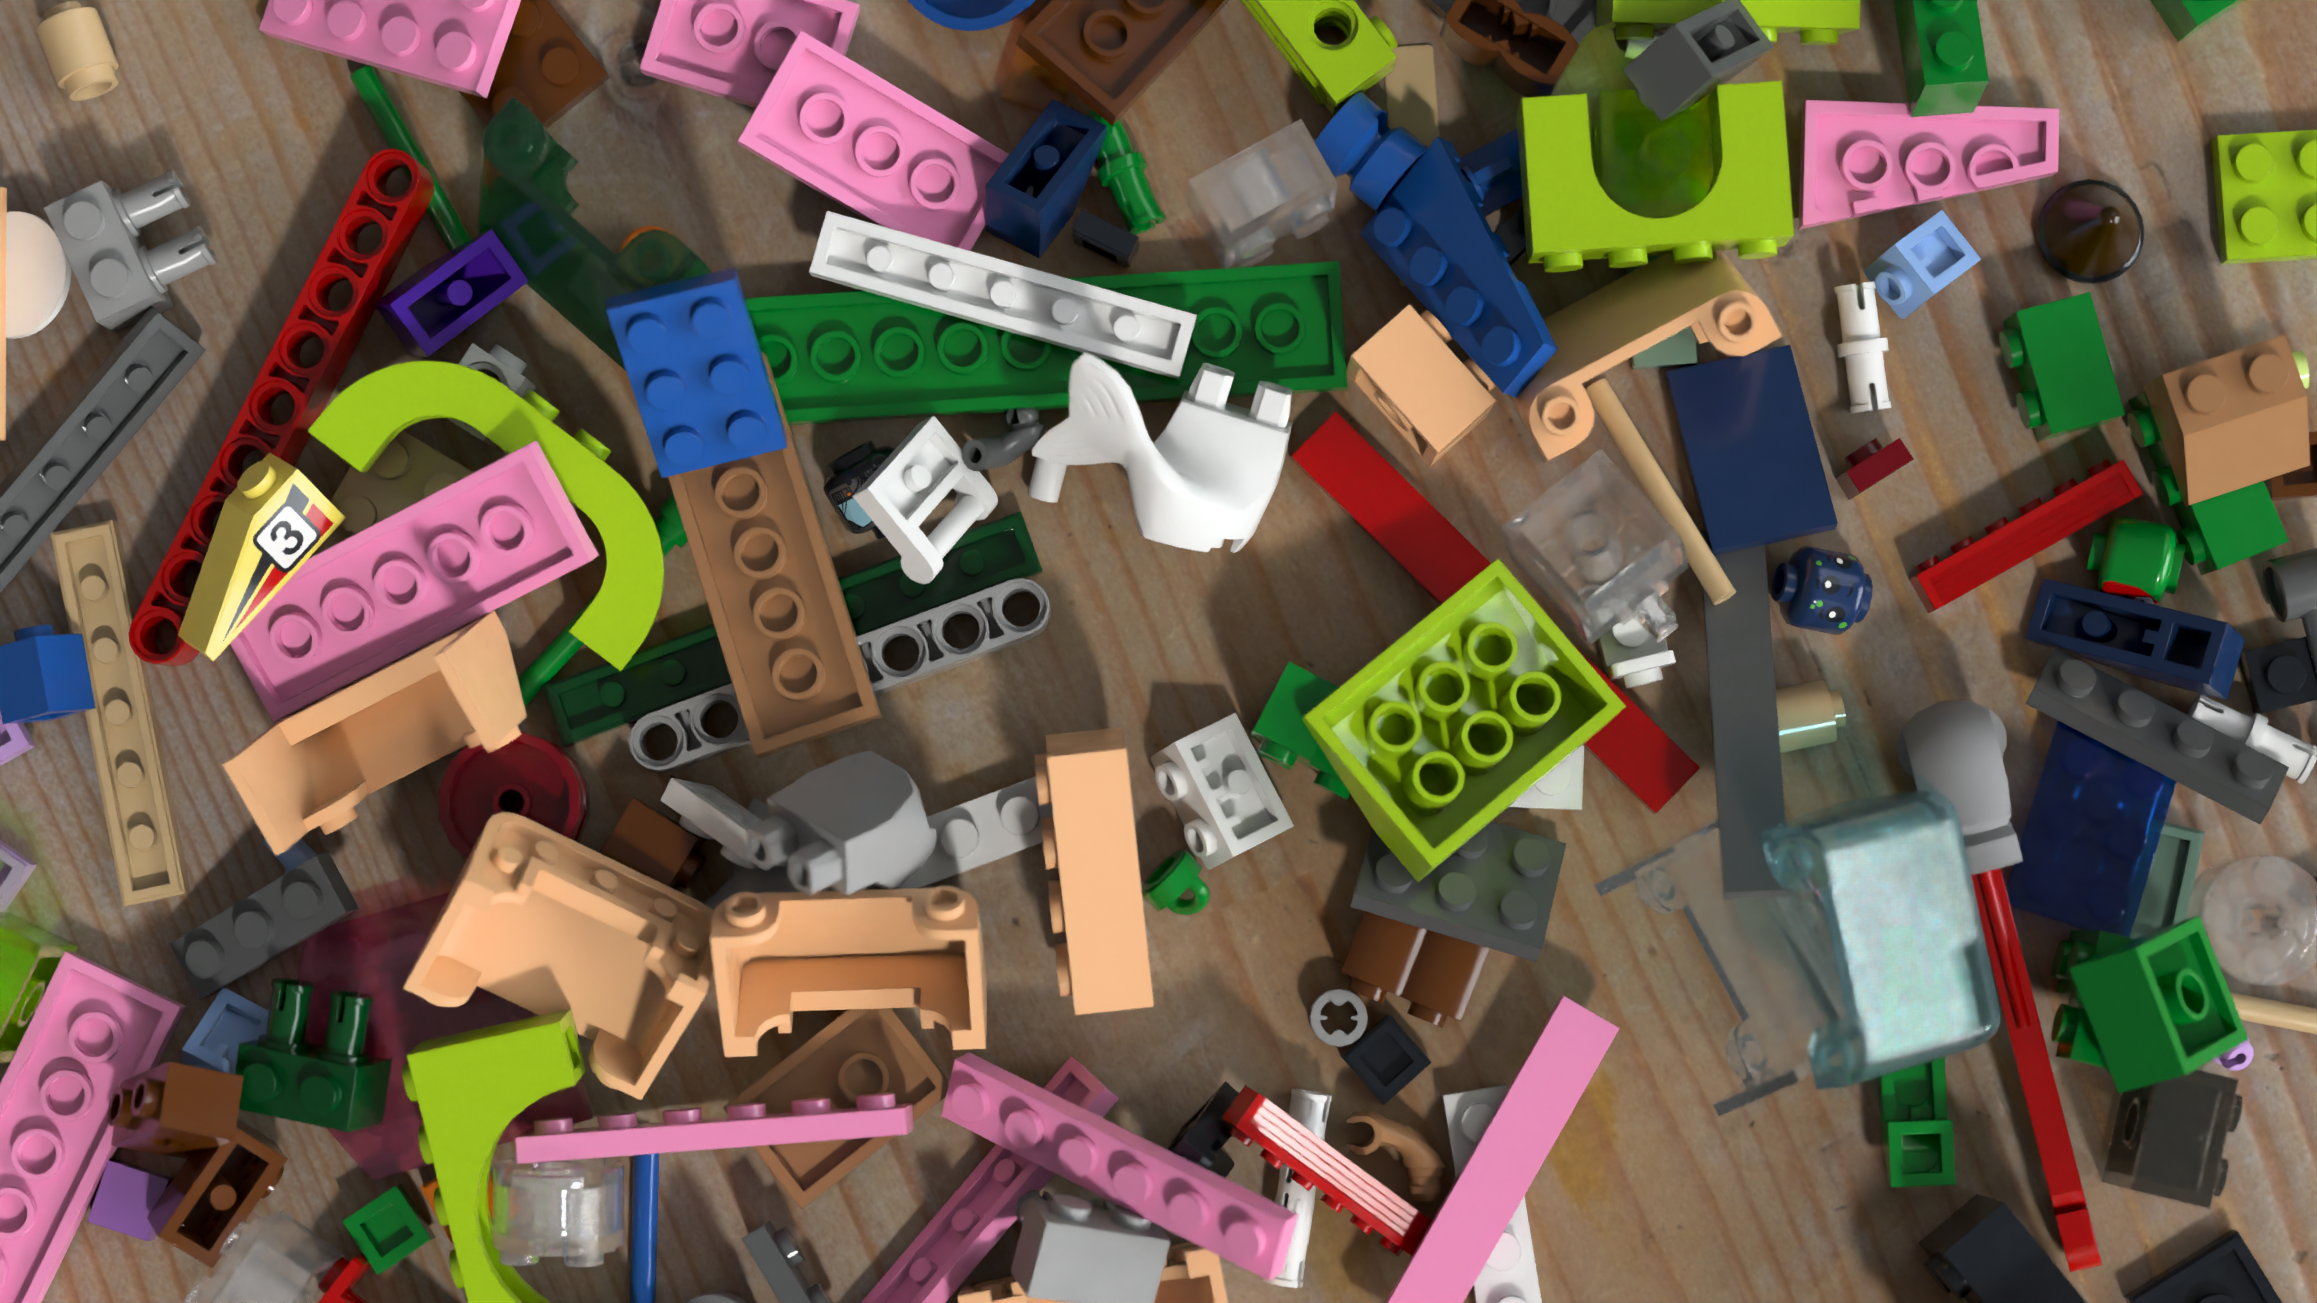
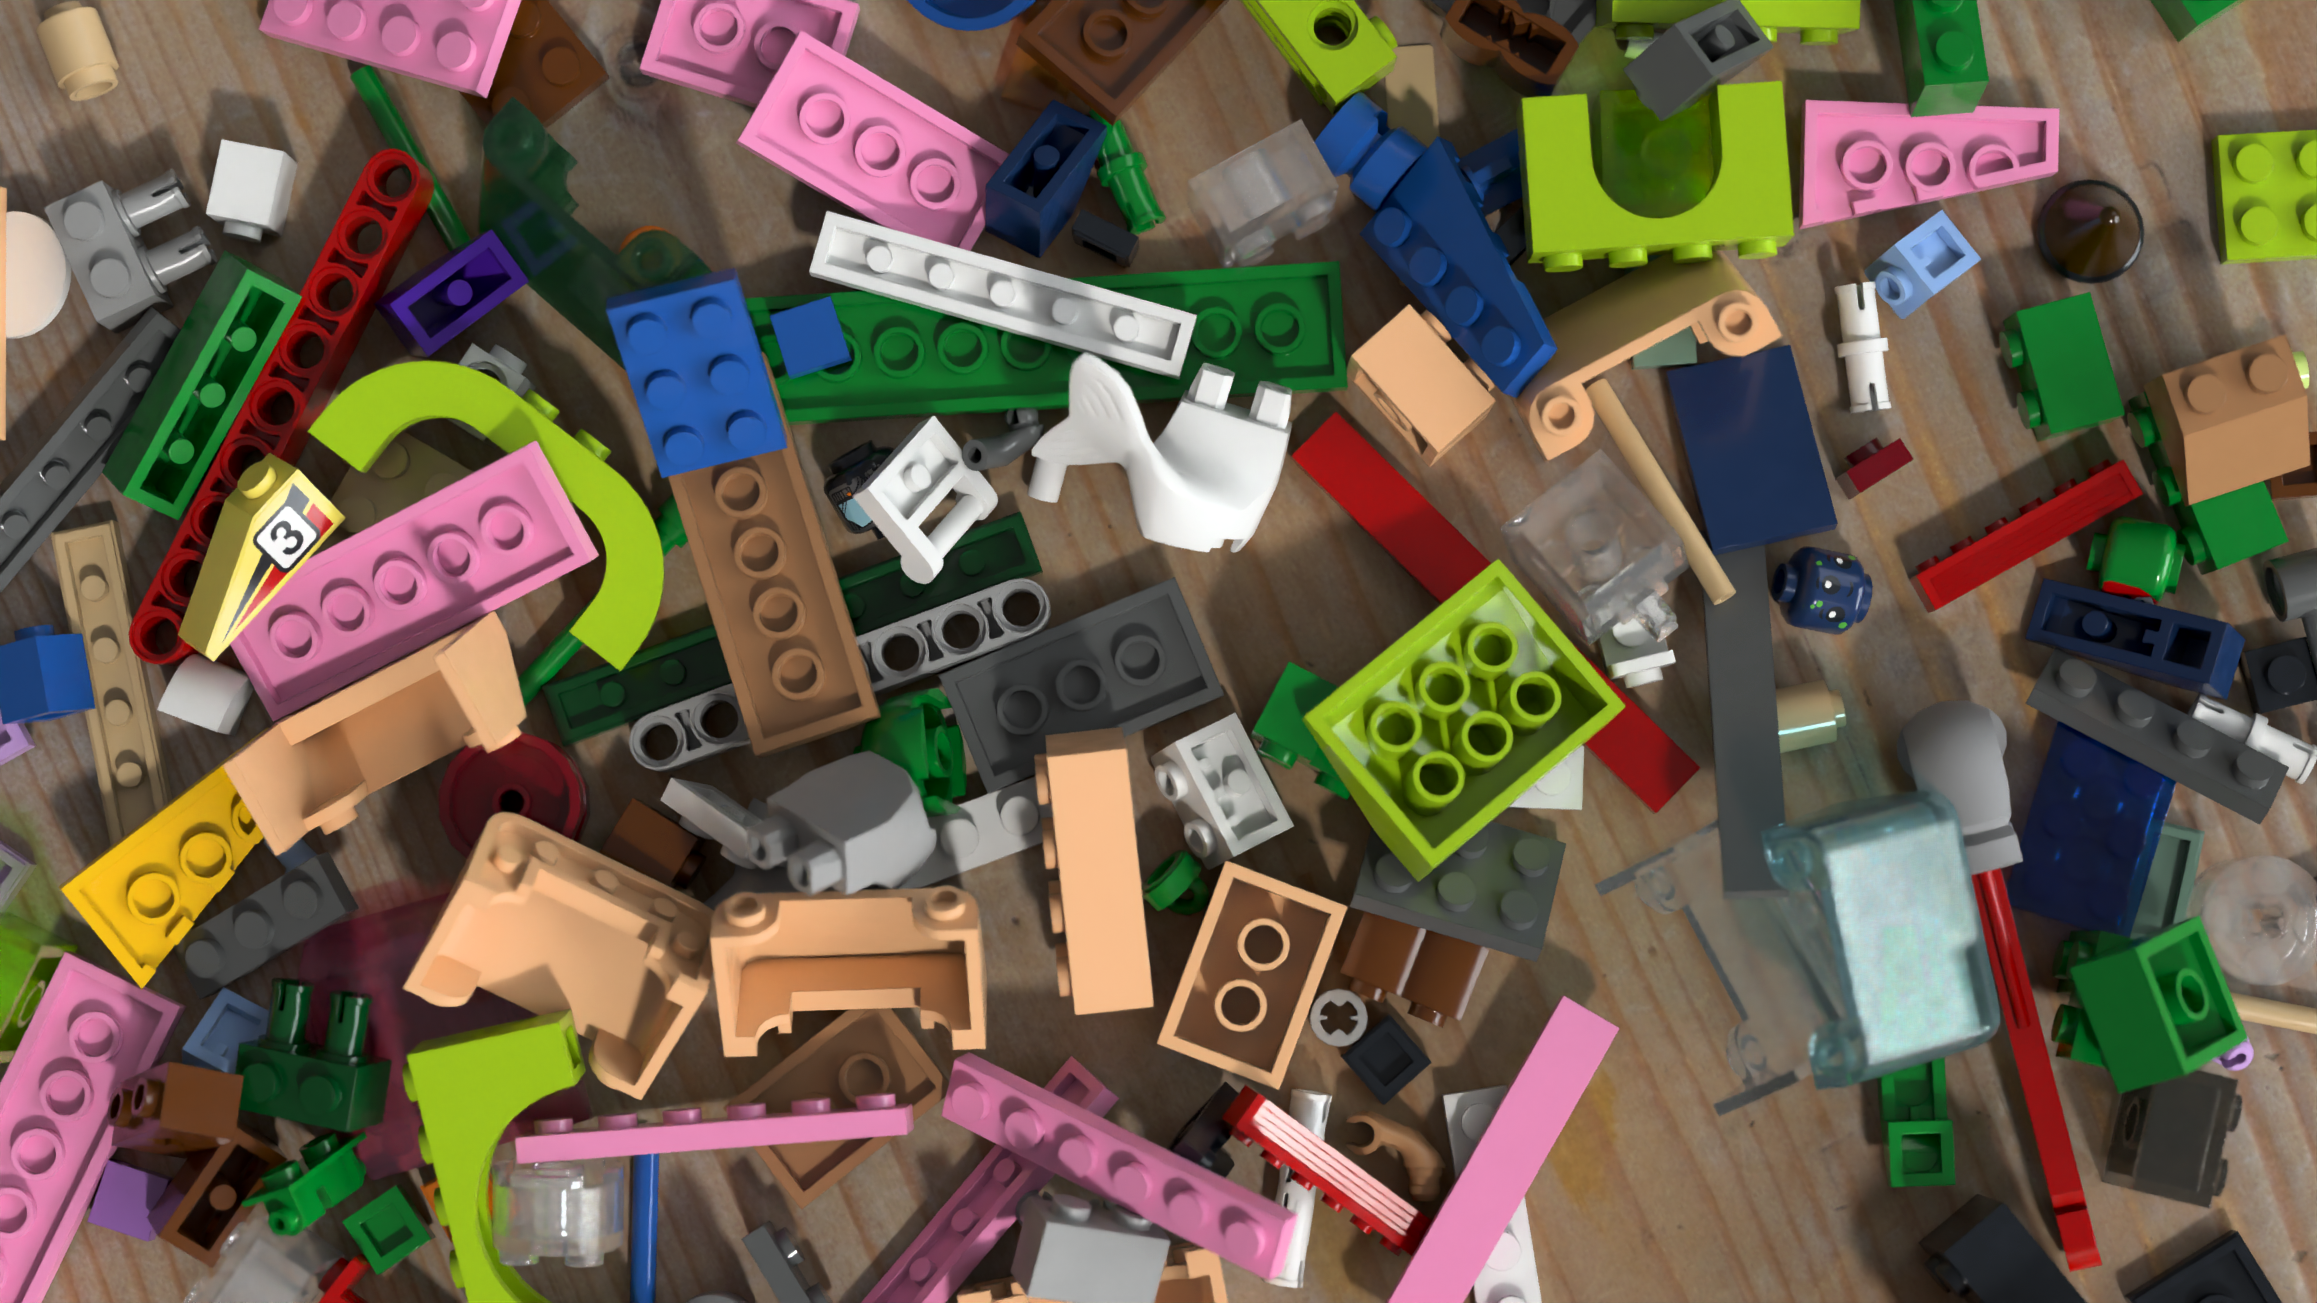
none -> yellow wing [58,727,268,989]
none -> green brick [102,250,302,520]
none -> white brick [157,654,254,736]
none -> white brick [206,139,298,242]
none -> green hinge [241,1132,367,1236]
none -> blue tile [770,296,852,379]
none -> green cylinder [853,688,967,818]
none -> dark grey plate [939,577,1224,794]
none -> light nougat brick [1157,861,1347,1090]

